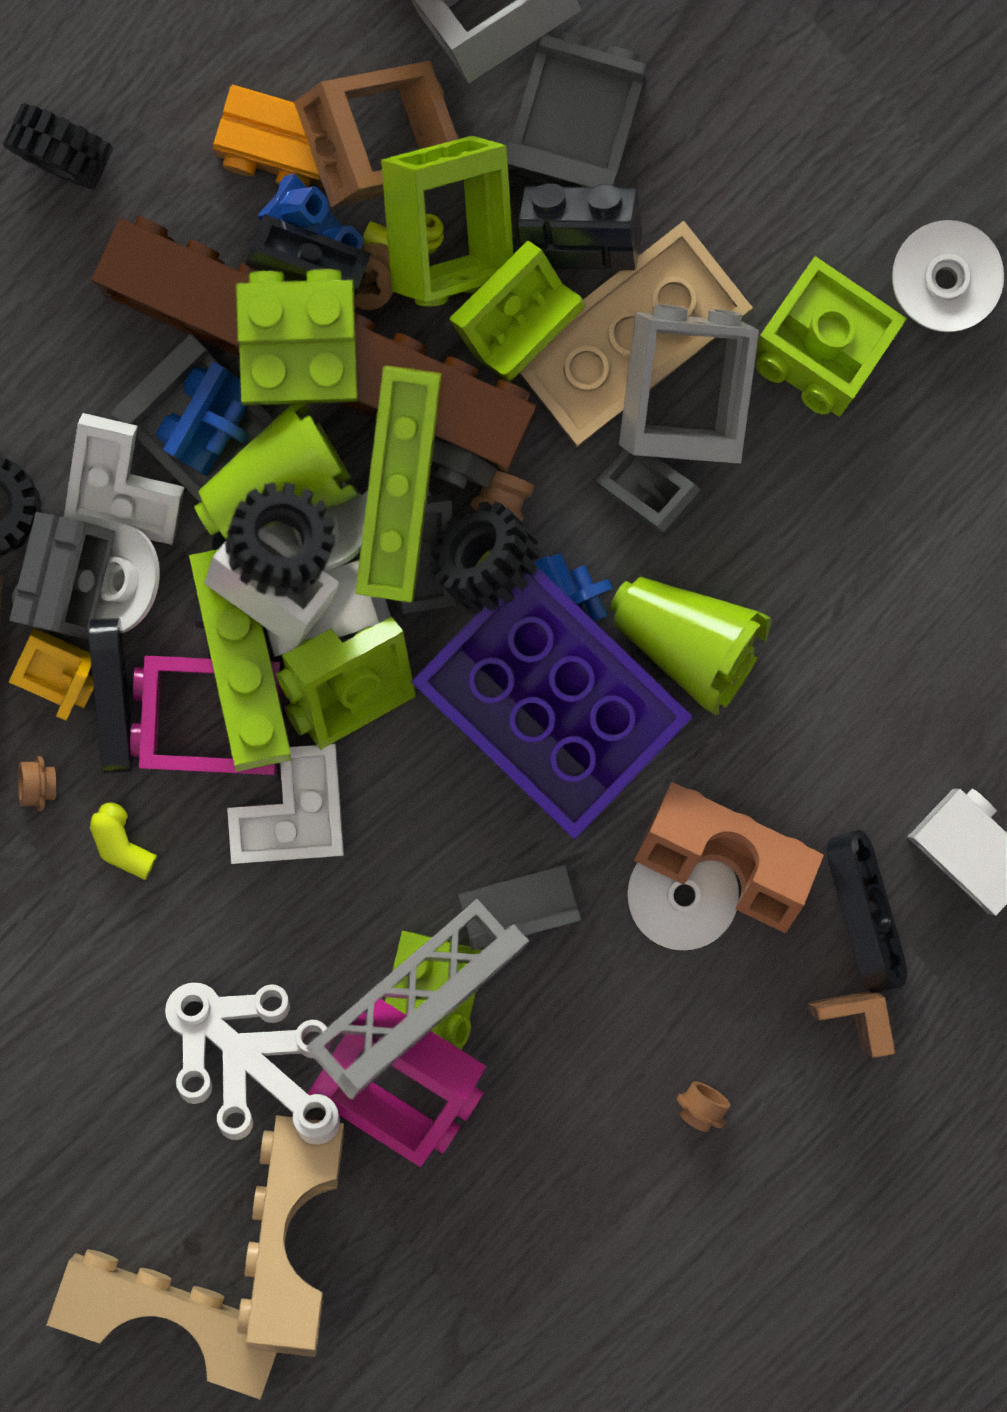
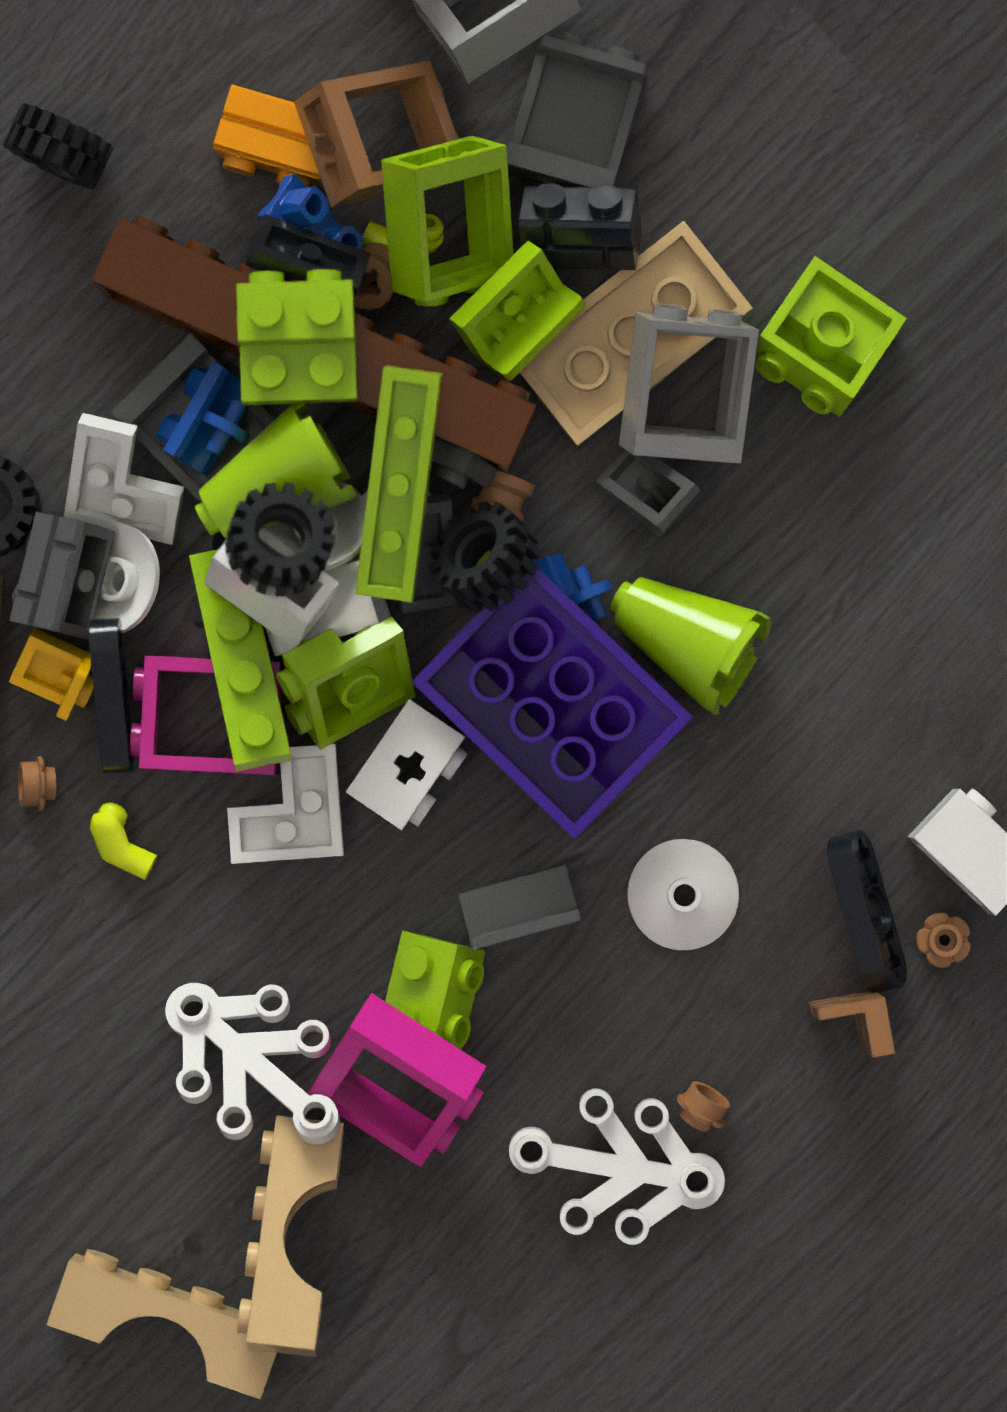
light grey fence [306,899,529,1100] -> none
nougat arch [634,782,824,933] -> none
white dish [892,220,1004,332] -> none
none -> white brick [346,699,468,830]
none -> white plant [509,1088,725,1245]
none -> medium nougat plate [916,912,971,968]

